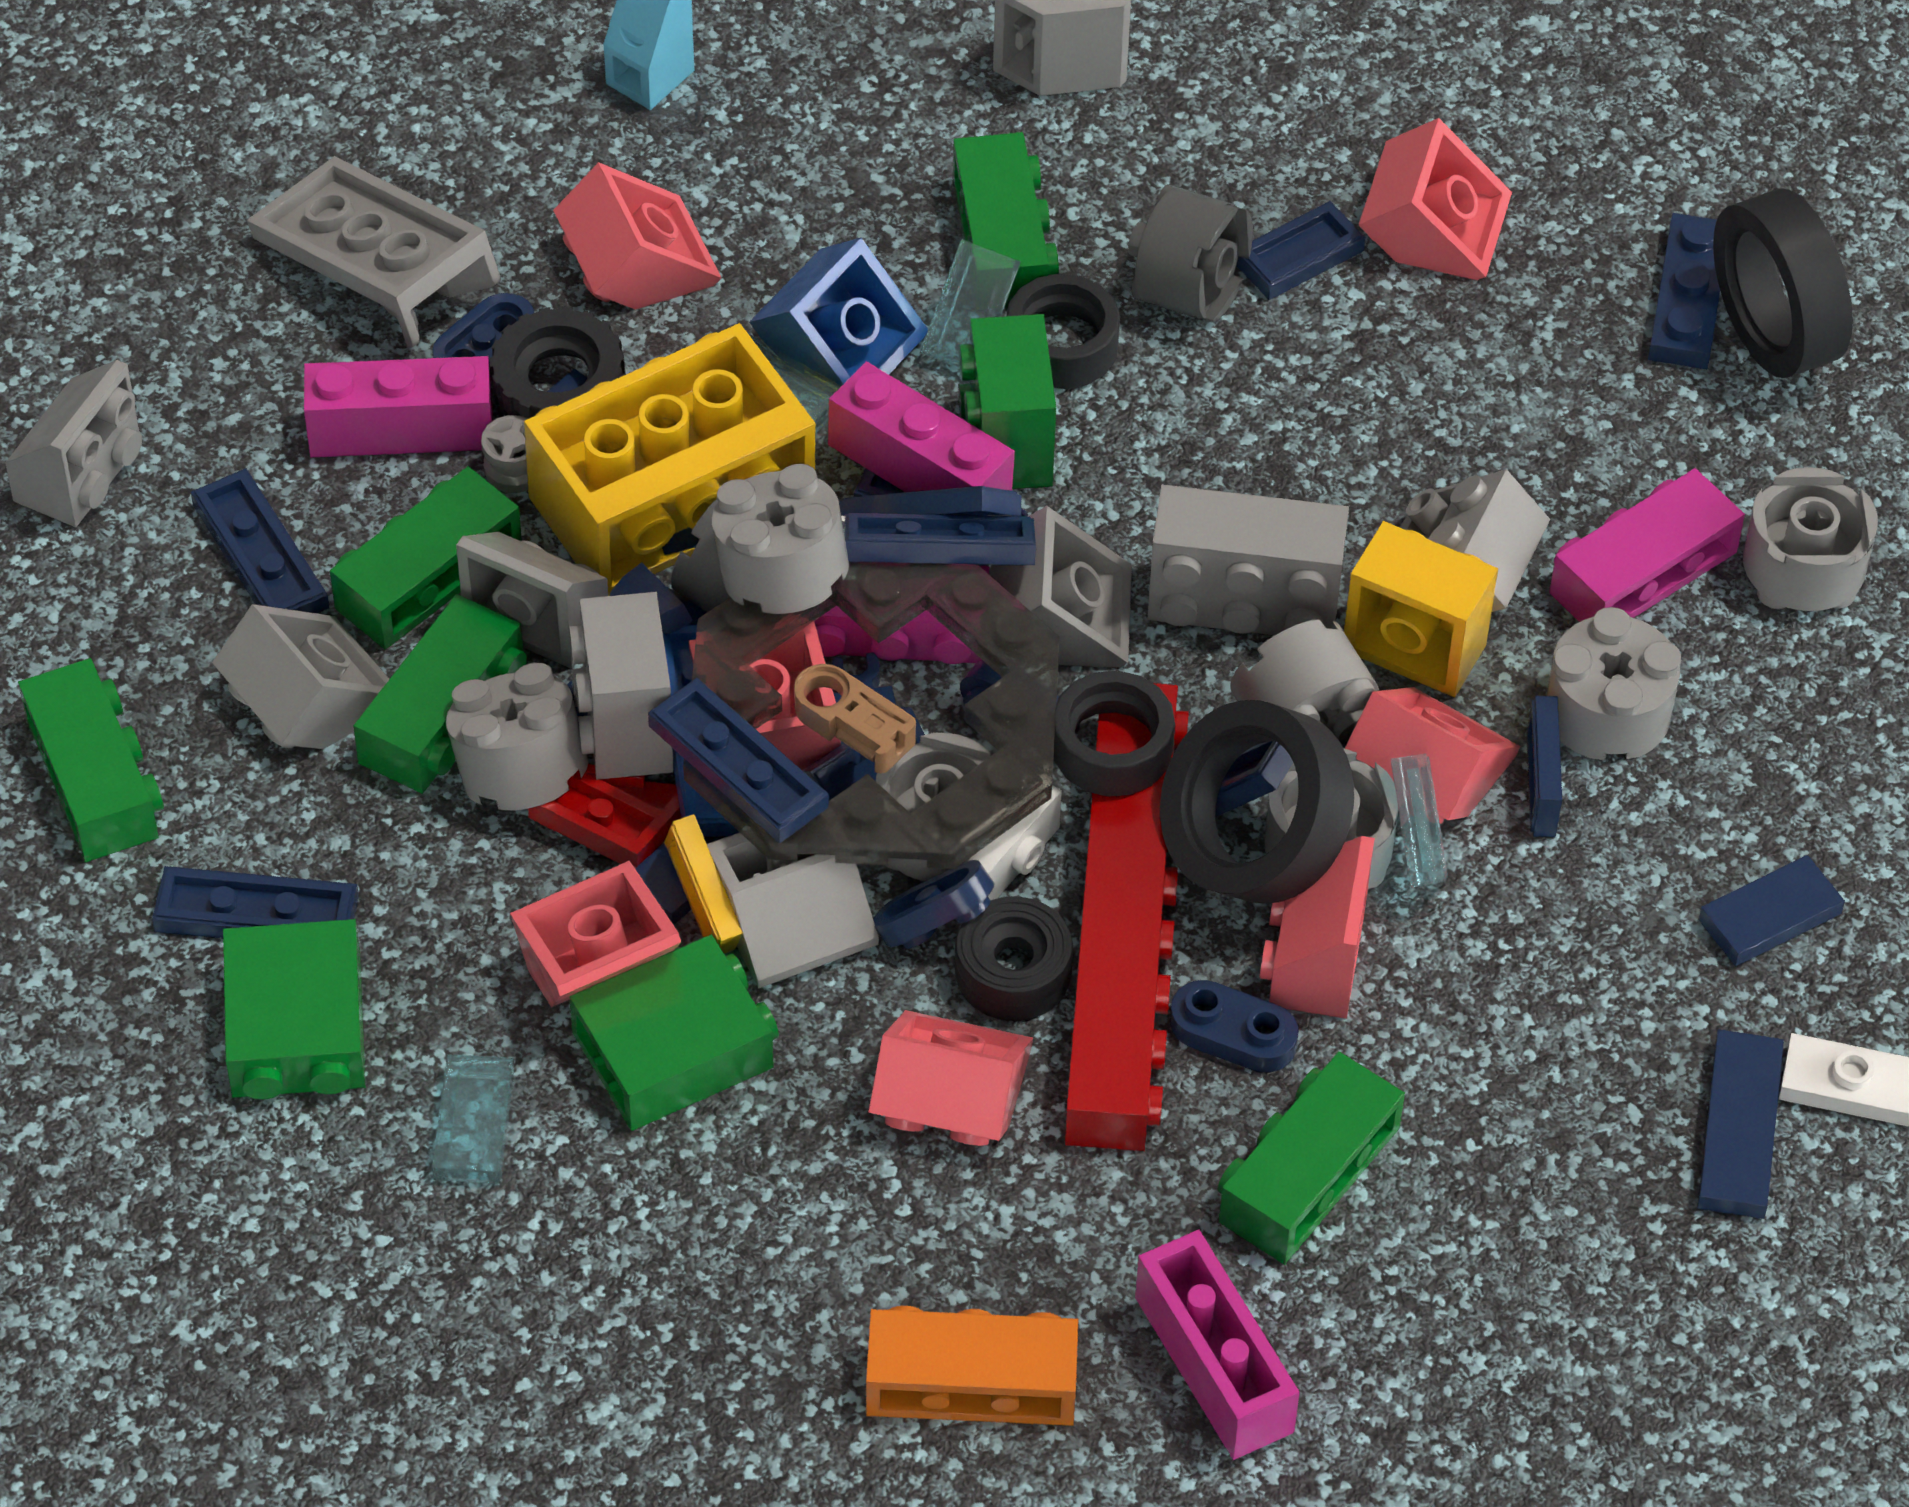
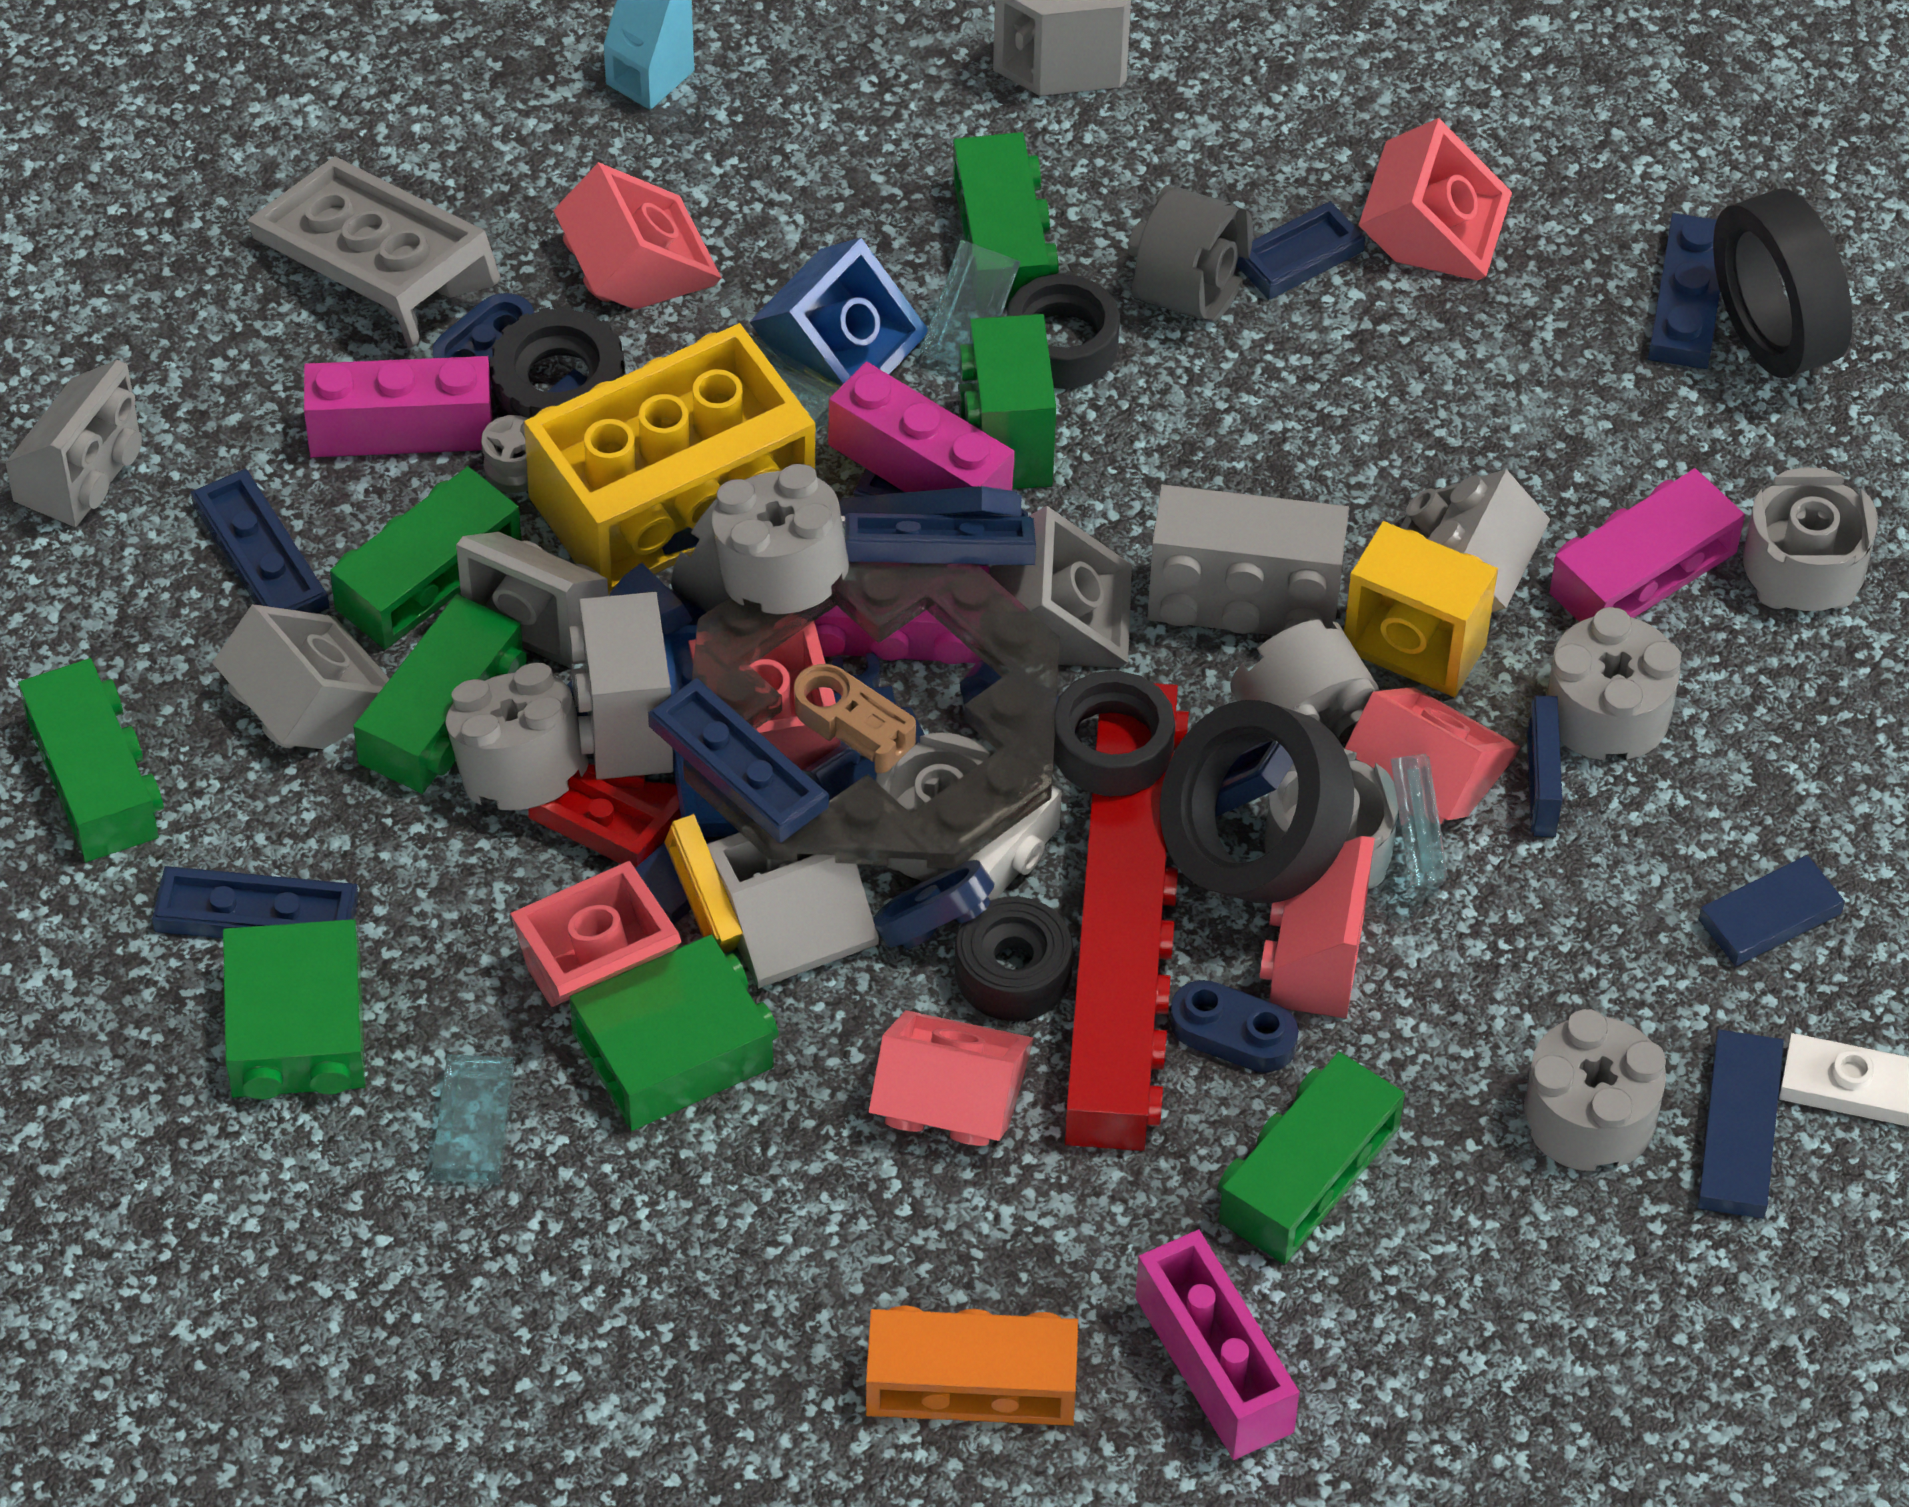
none -> light grey brick [1524,1009,1666,1171]

